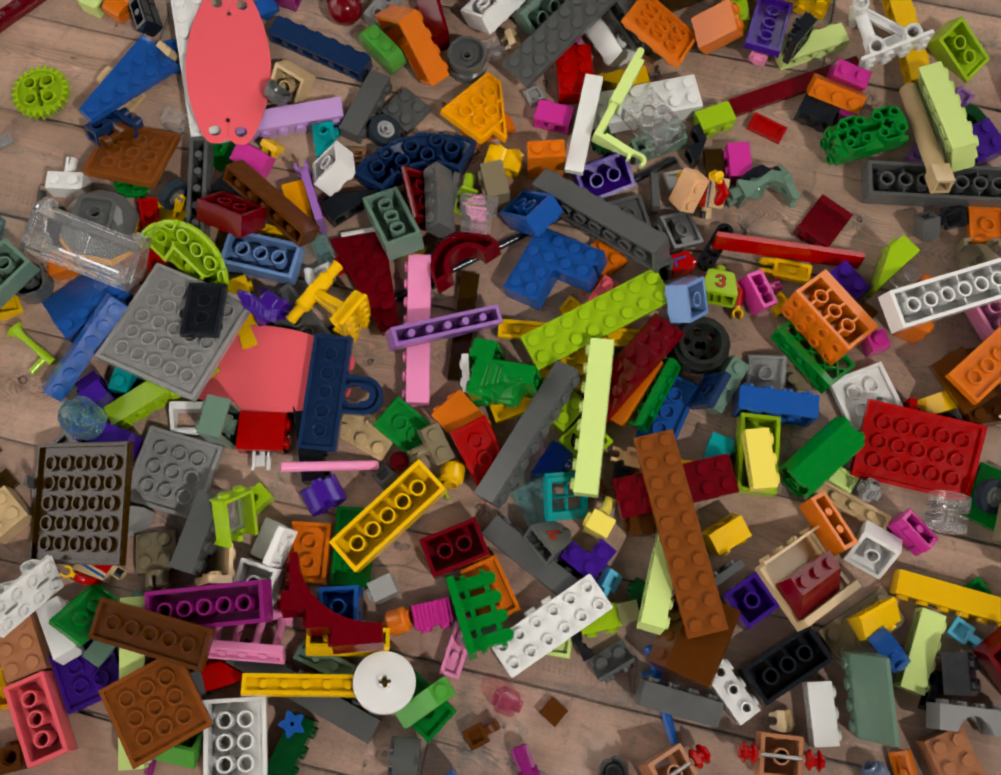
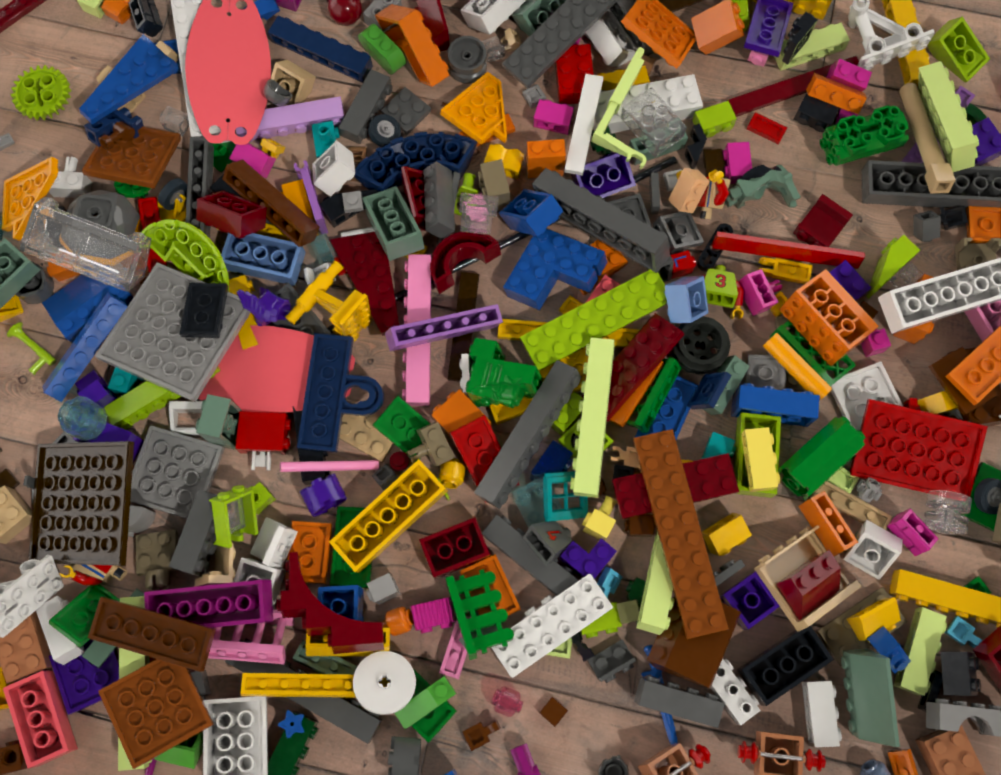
red slope [201,659,244,692] -> none
tan tile [769,710,793,732] -> none
none -> light orange wing [1,157,59,241]
none -> light grey plate [342,191,364,213]
none -> light orange brick [762,333,832,401]

